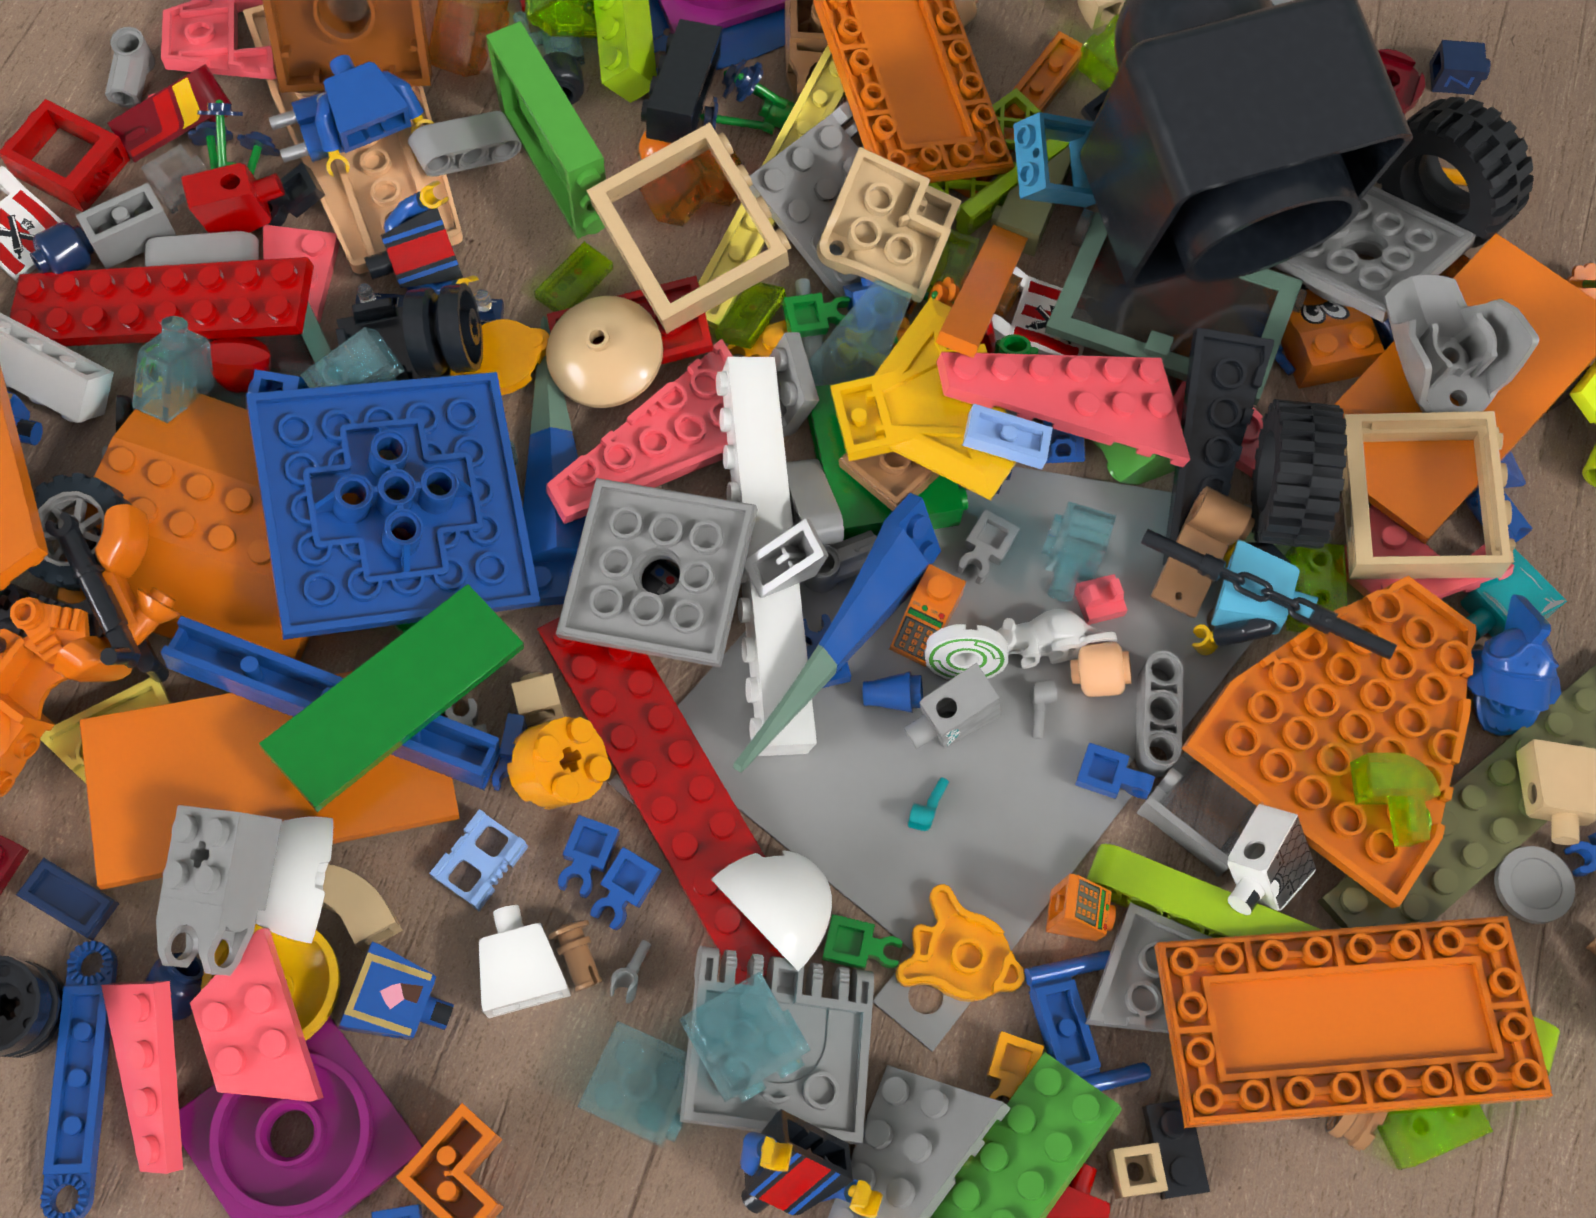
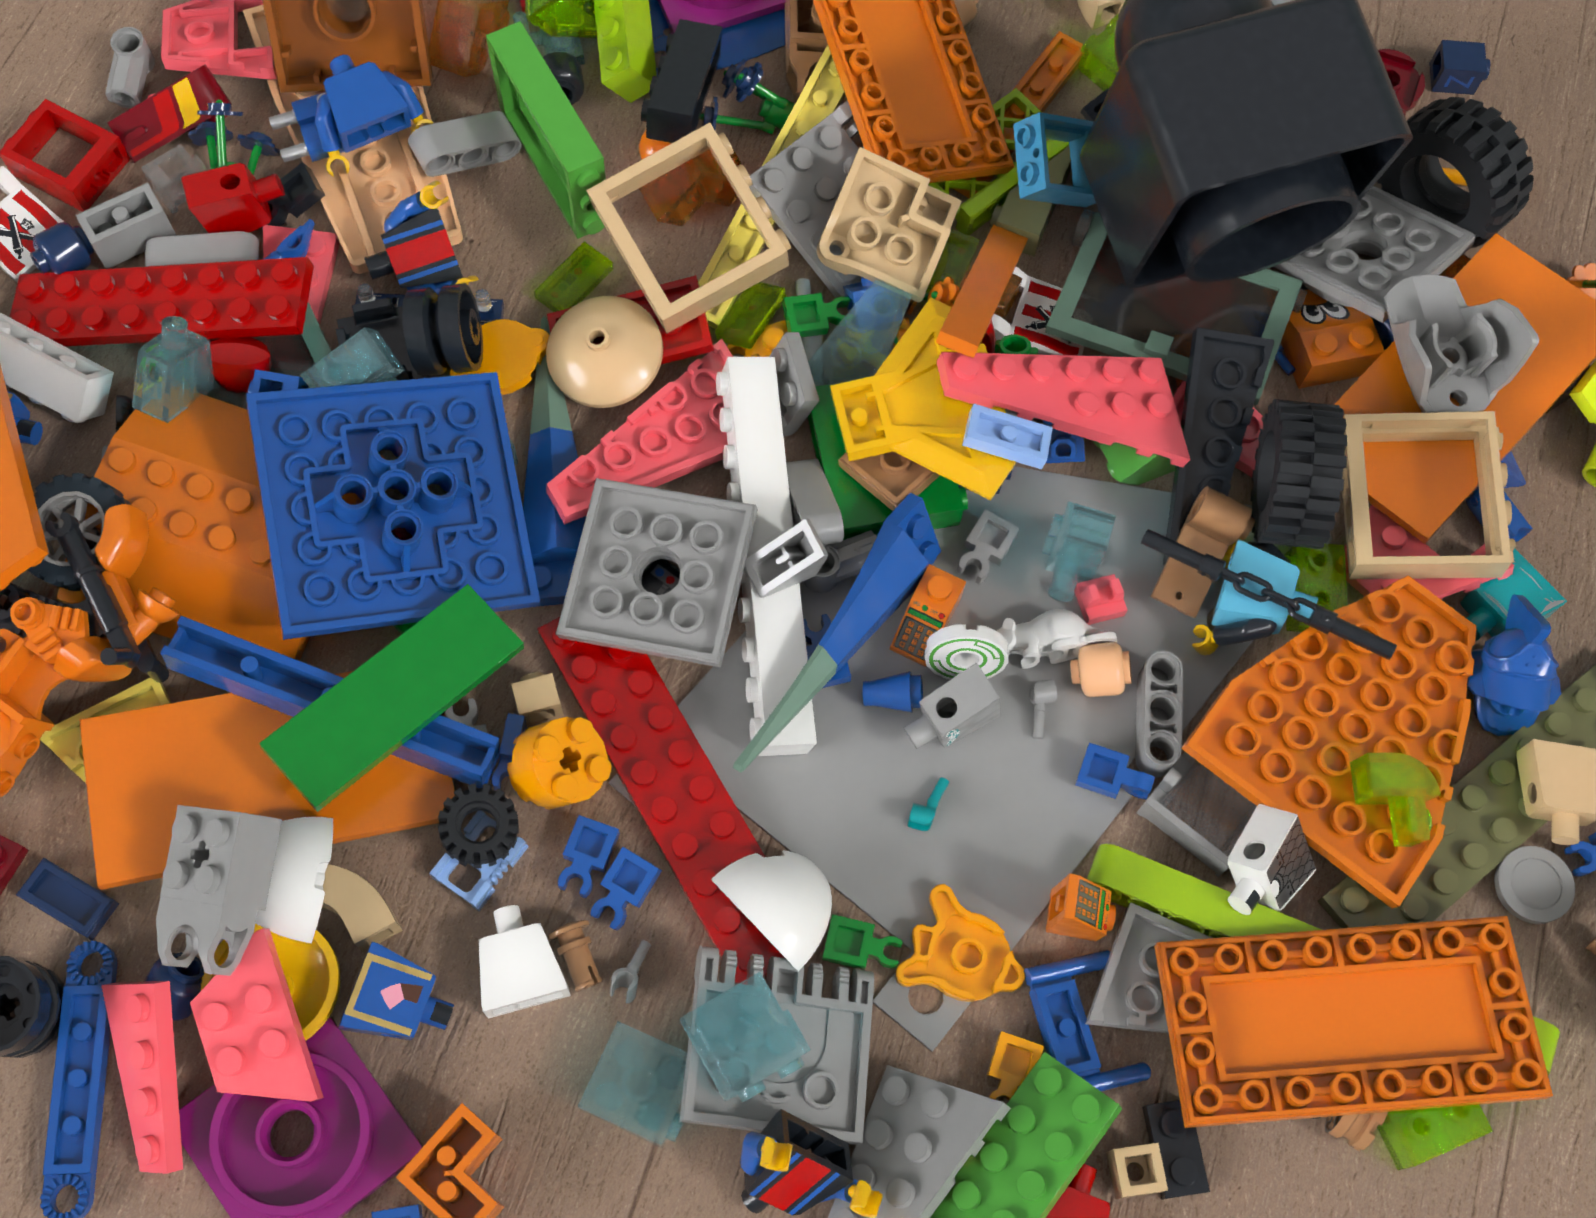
none -> blue hand [263,219,315,260]
none -> black tyre [438,783,519,868]

